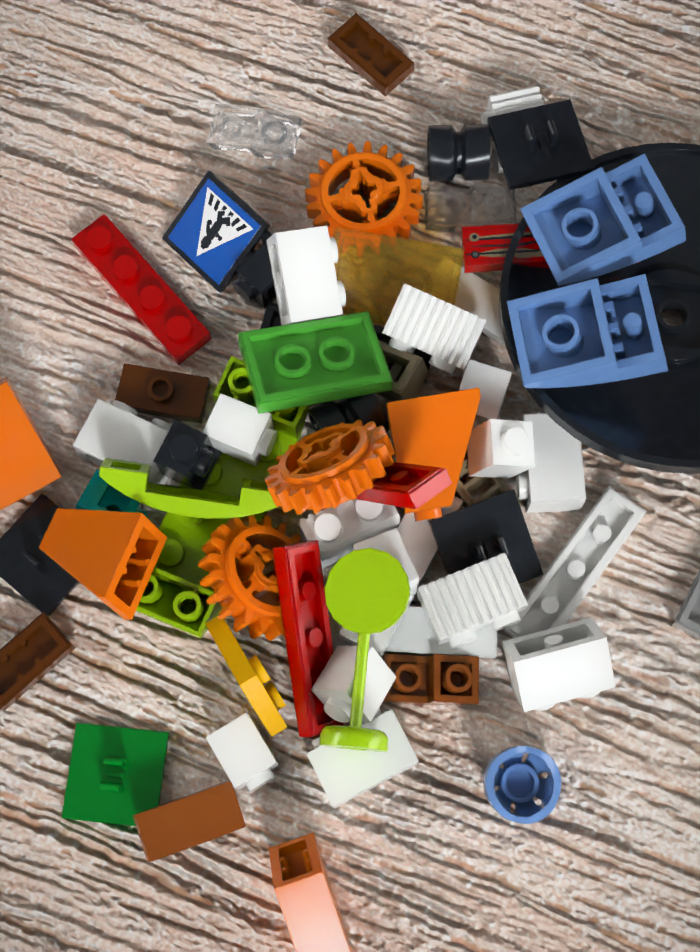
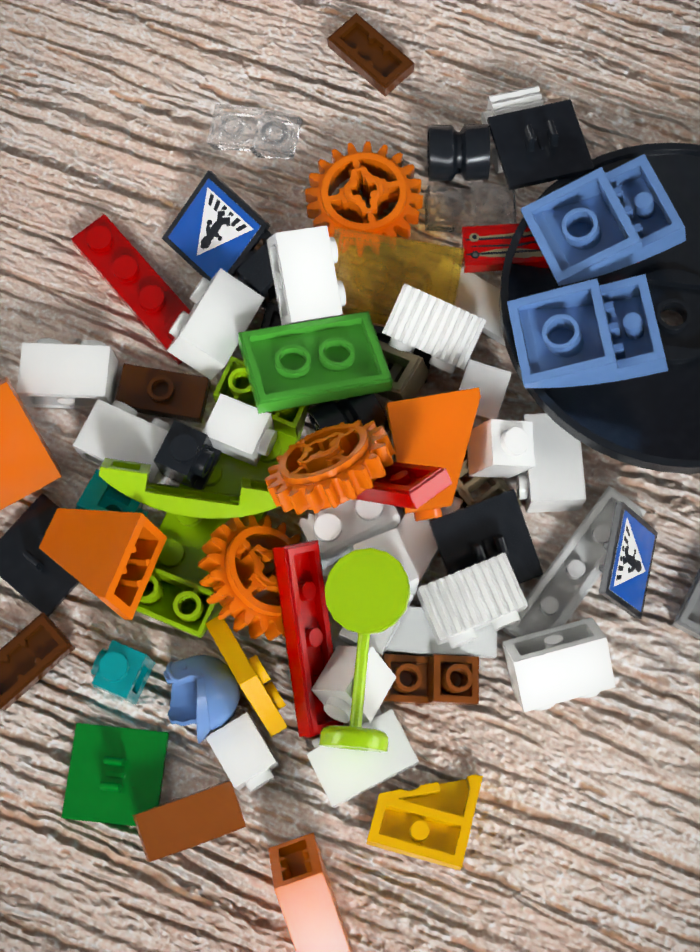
medium blue helmet [483,745,561,824] -> none
none -> white brick [16,338,119,410]
none -> teal brick [91,640,156,705]
none -> medium blue helmet [164,655,240,744]
none -> white brick [167,268,265,380]
none -> yellow wing [366,774,483,870]
none -> piece [599,502,658,619]

